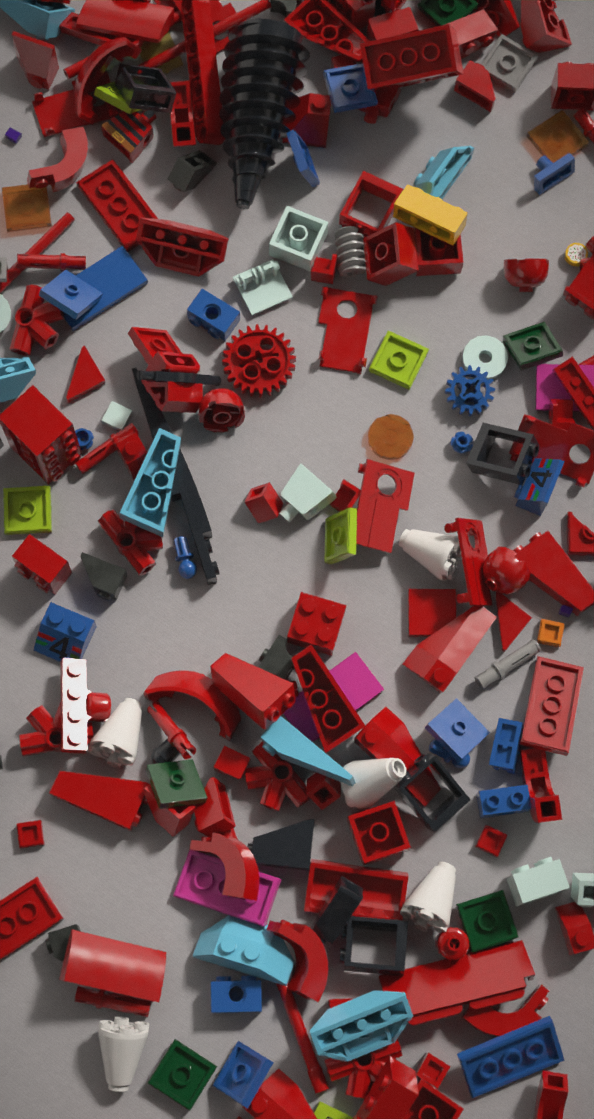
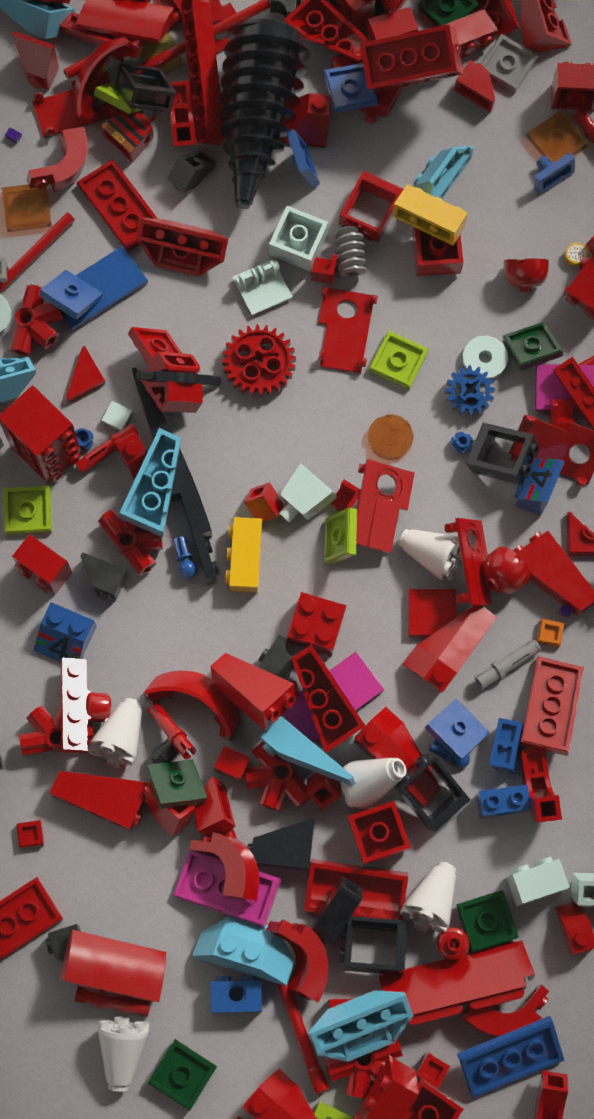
red pin [17,253,86,271] -> none
blue brick [187,288,240,341] -> none
red cylinder [198,388,245,432] -> none
blue plate [212,1041,274,1108] -> none
red brick [363,222,419,286] -> none
red tile [475,824,508,858] -> none
red tile [495,592,532,652] -> none
none -> yellow brick [225,517,262,593]

